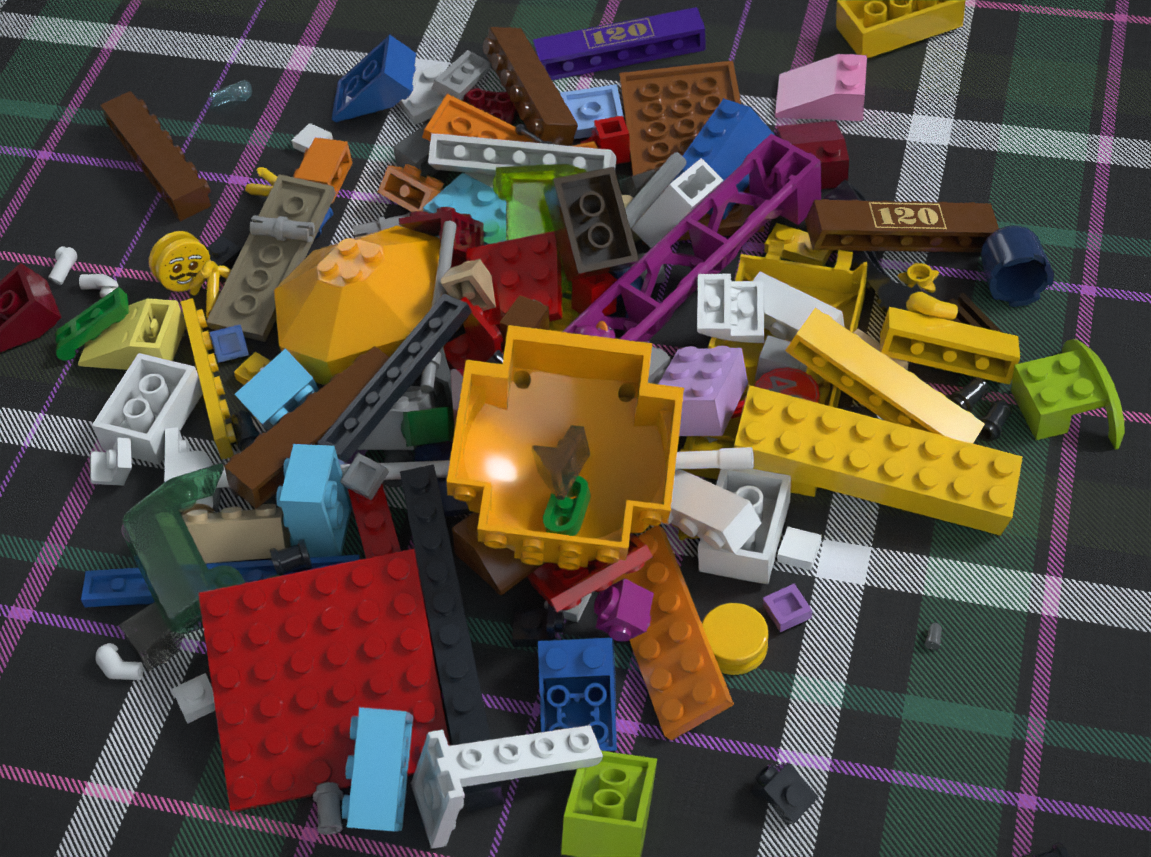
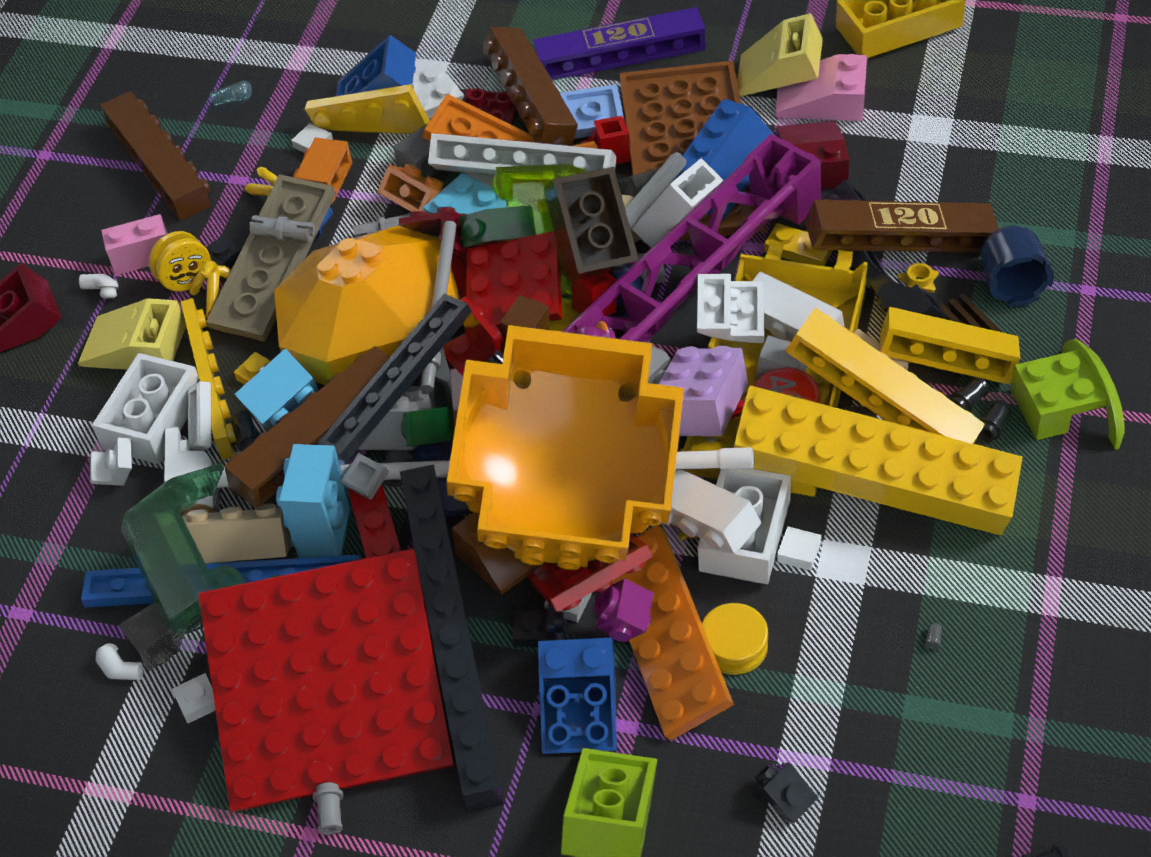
white arm [48,246,77,285] -> none
green plate [55,287,129,361] -> none
blue tile [209,324,249,363] -> none
black bush [270,539,313,576] -> none
medium azure brick [342,708,413,831] -> none
white bracket [411,725,603,848] -> none
light grey plate [431,50,491,99] -> none
tan slope [441,259,496,311] -> none
black hinge [515,124,552,144] -> none
clear smoke slope [531,425,590,500] -> none
green plate [543,475,591,536] -> none
medium lavender plate [763,584,812,632] -> none
yellow arm [906,292,958,321] -> none
none -> bright pink brick [102,214,168,275]
none -> white tile [188,381,211,451]
none -> yellow wing [305,84,430,134]
none -> dark green slope [459,205,536,248]
none -> light yellow slope [737,13,823,96]

